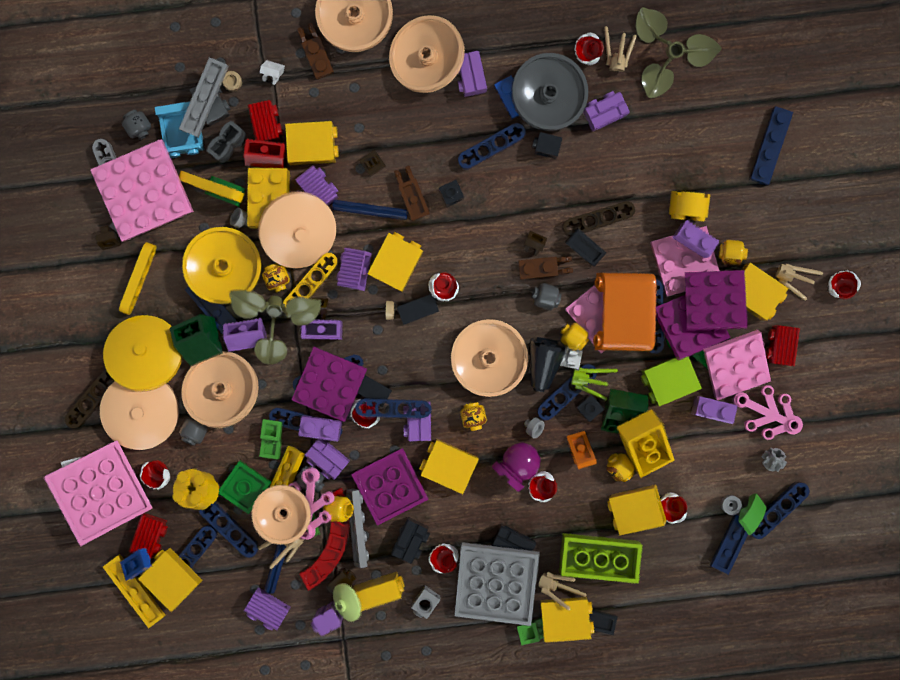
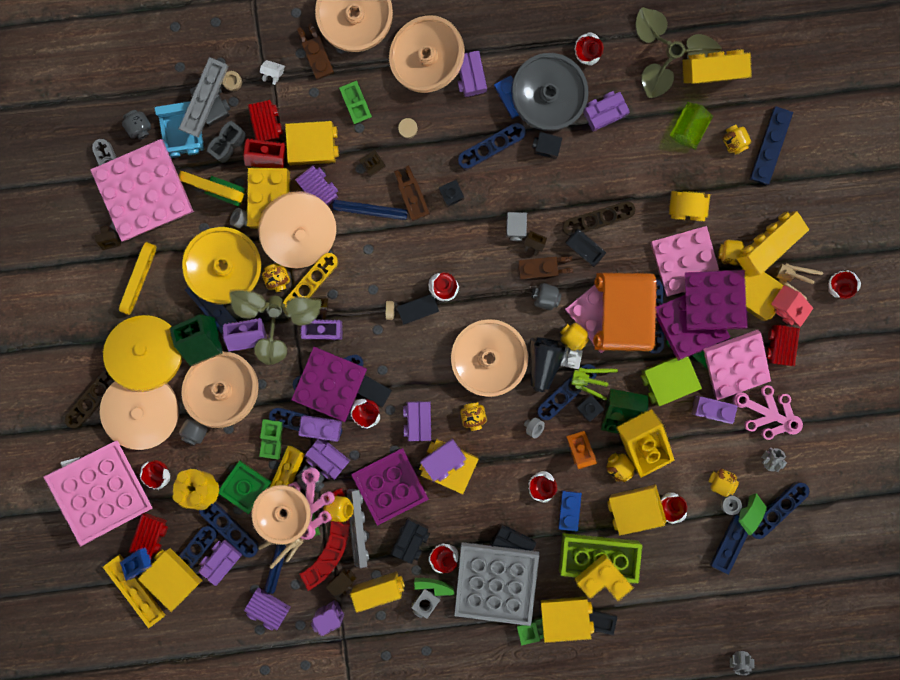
yellowish green dish [333,583,361,622] -> none
medium lavender brick [337,248,372,291] -> none
dark blue beam [355,399,432,418] -> none
yellow brick [368,232,423,292] -> none
magenta tile [491,442,541,492] -> none
tan plant [539,572,587,610] -> none
tan plant [604,26,637,72] -> none
medium lavender brick [672,220,719,258] -> none
none -> medium lavender brick [199,539,242,586]
none -> bright green slope [339,81,372,124]
none -> tan tile [398,118,418,139]
none -> bright green slope [414,578,454,596]
none -> medium lavender brick [421,438,466,481]
none -> light grey brick [506,212,527,241]
none -> blue plate [558,490,582,531]
none -> yellow brick [575,554,633,601]
none -> clear neon green brick [669,102,713,150]
none -> yellow brick [683,50,751,83]
none -> yellow head [708,468,739,497]
none -> yellow head [722,125,751,155]
none -> light grey gear [730,651,754,675]
none -> yellow brick [736,211,809,277]
none -> coral brick [771,285,813,327]

